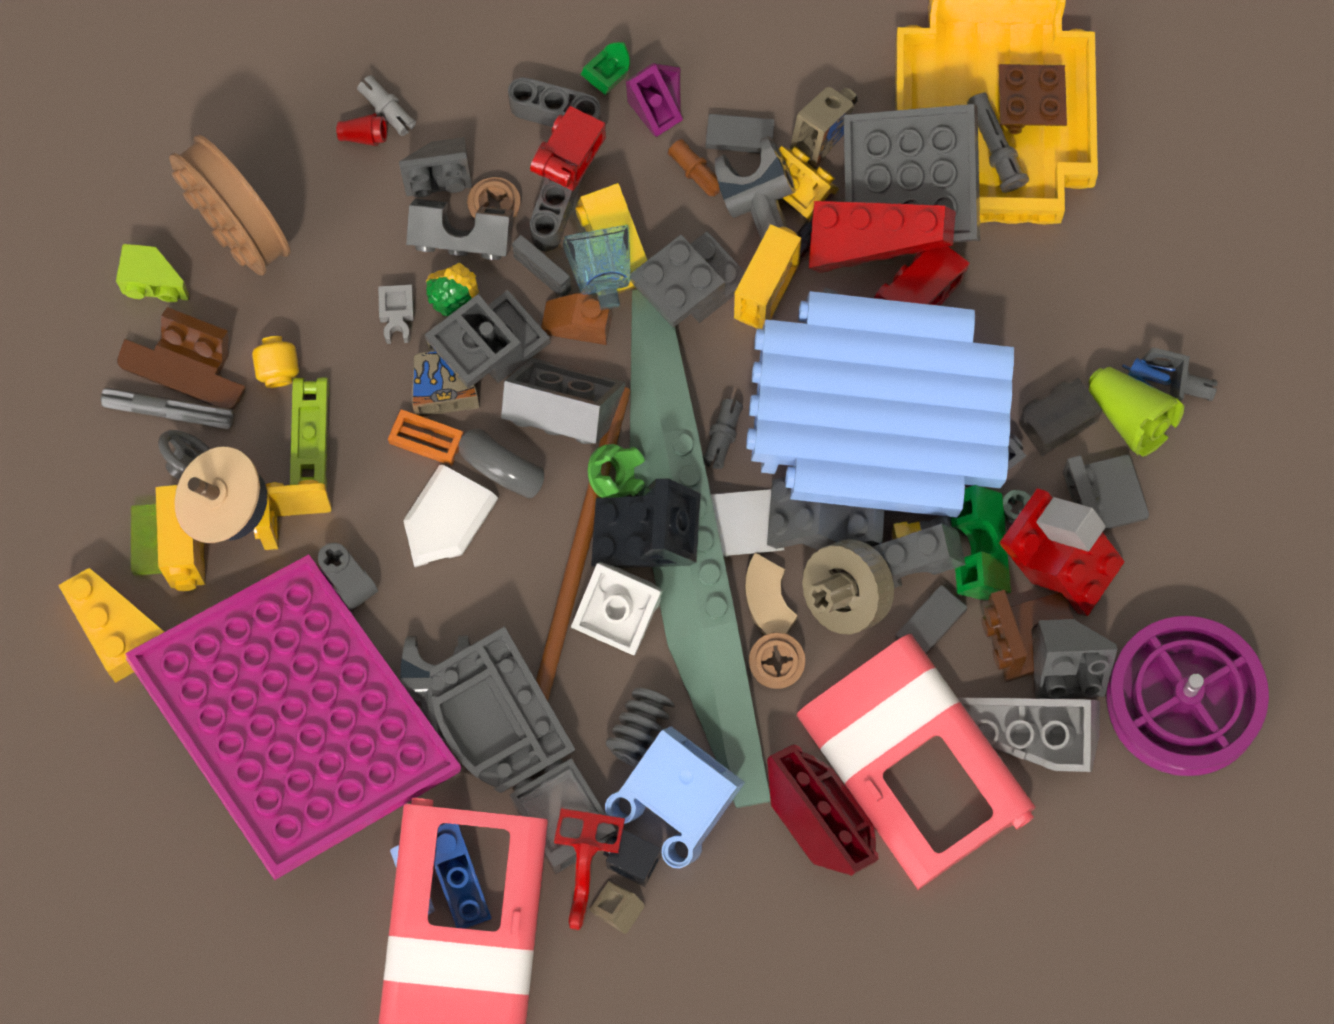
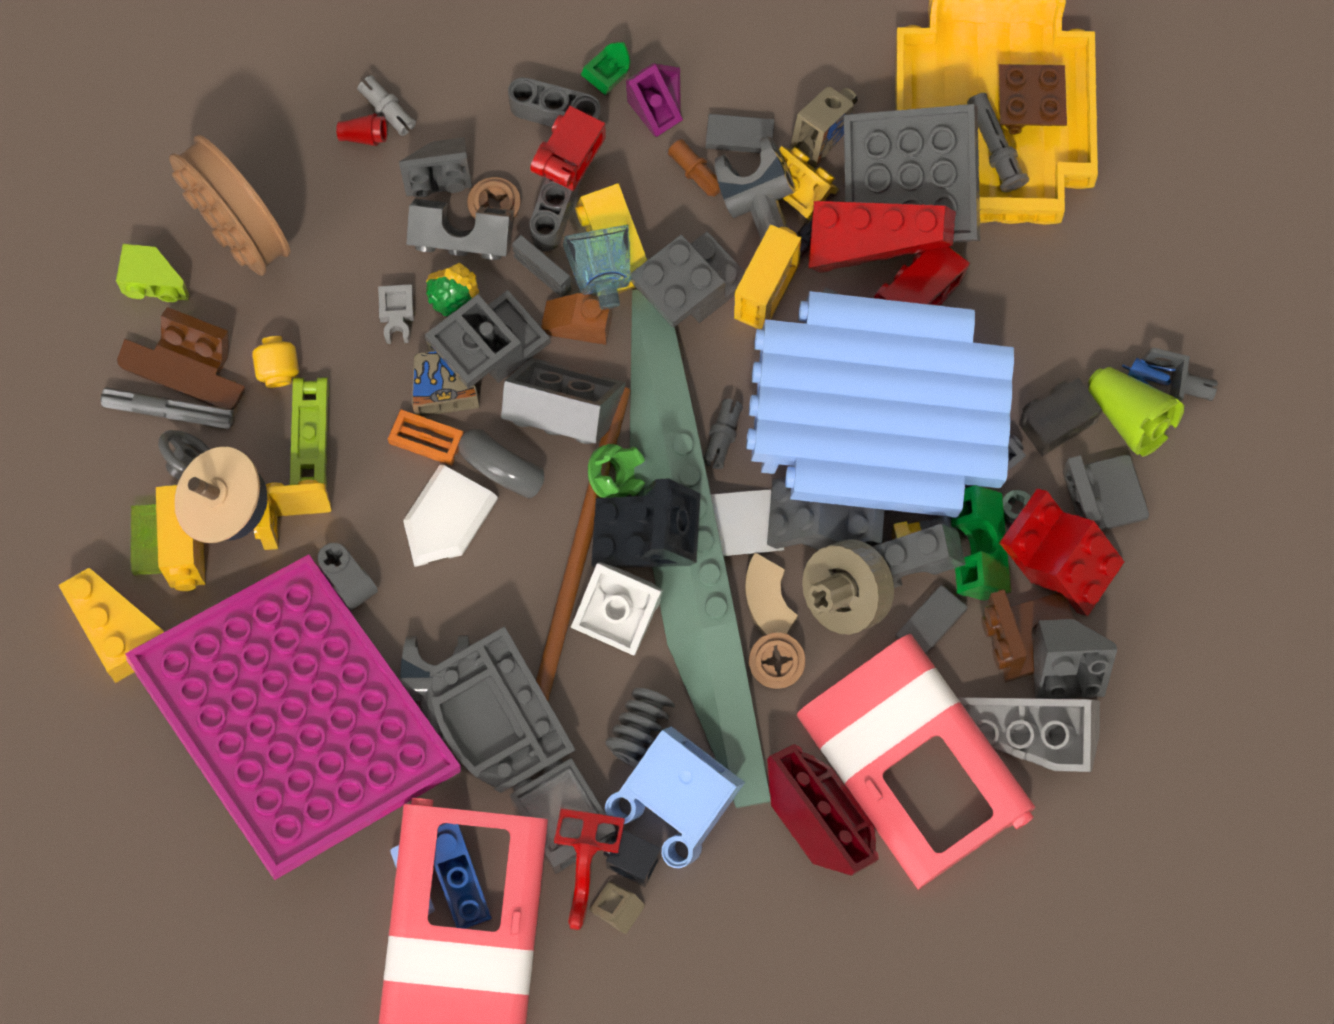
light grey piece [1036,497,1106,551] -> none
magenta wheel [1106,616,1269,776] -> none

